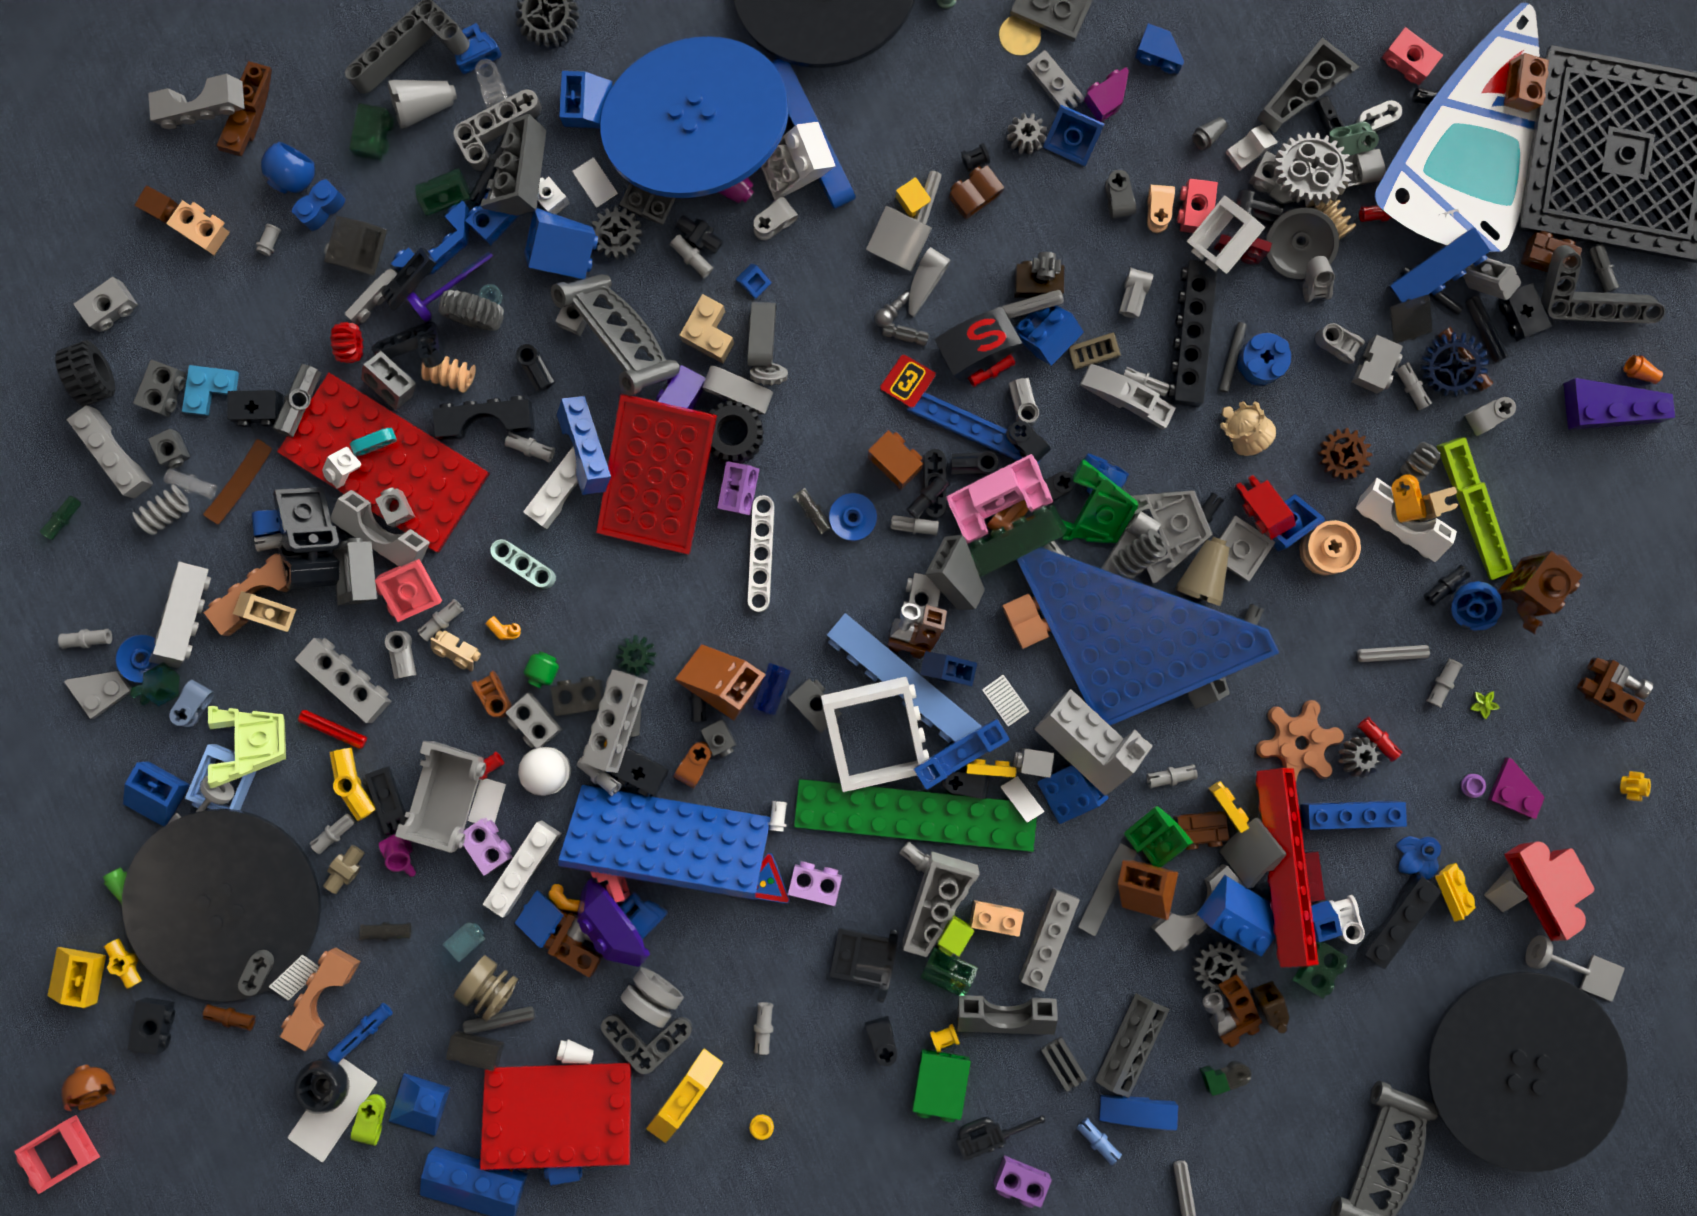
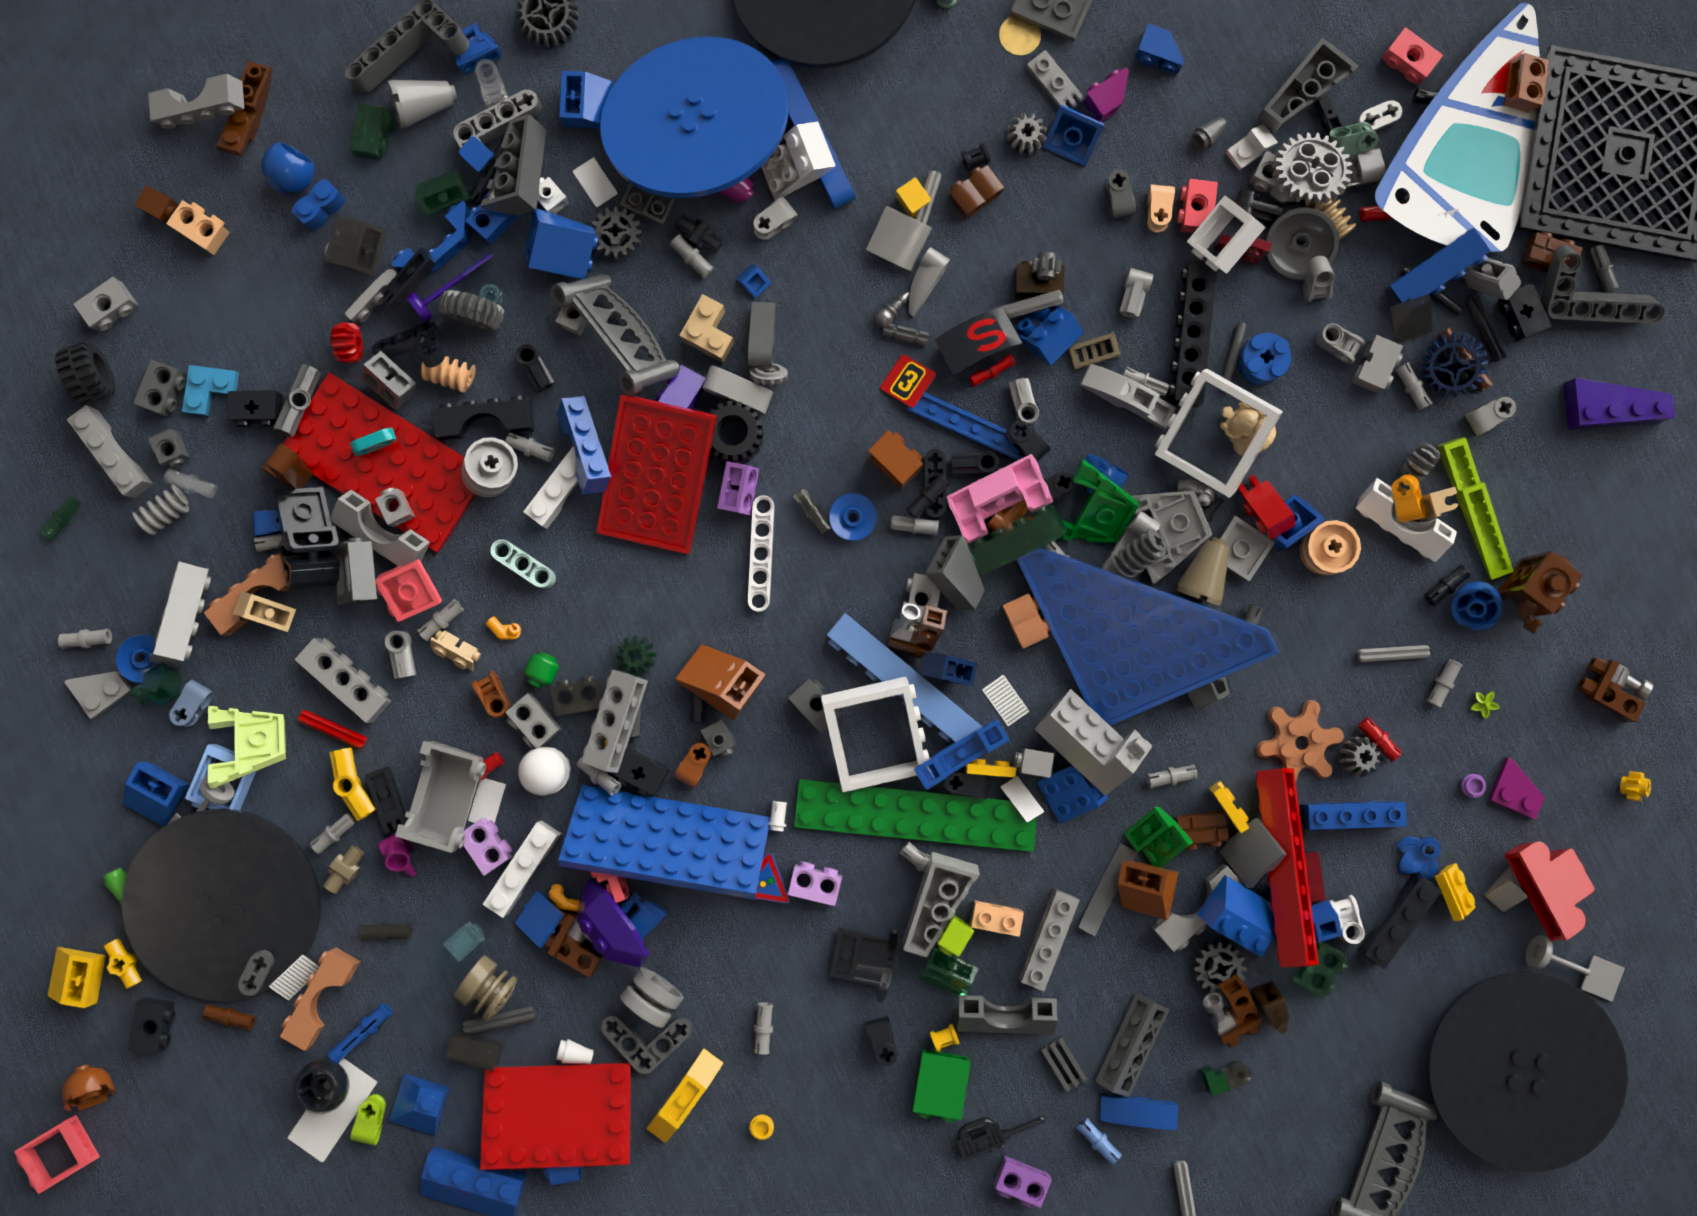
reddish brown sticker [203,439,272,524] -> none
light grey pin [256,224,281,256] -> none
white bracket [322,447,361,489] -> none
clear blue hinge [753,663,791,715] -> none
reddish brown gear [1318,428,1372,480] -> none
orange cone [1623,355,1663,384] -> none
none -> reddish brown beam [261,443,313,489]
none -> blue slope [458,135,494,173]
none -> light grey wheel [461,437,518,497]
none -> white window [1155,369,1283,498]
none -> light grey arm [1178,478,1215,506]

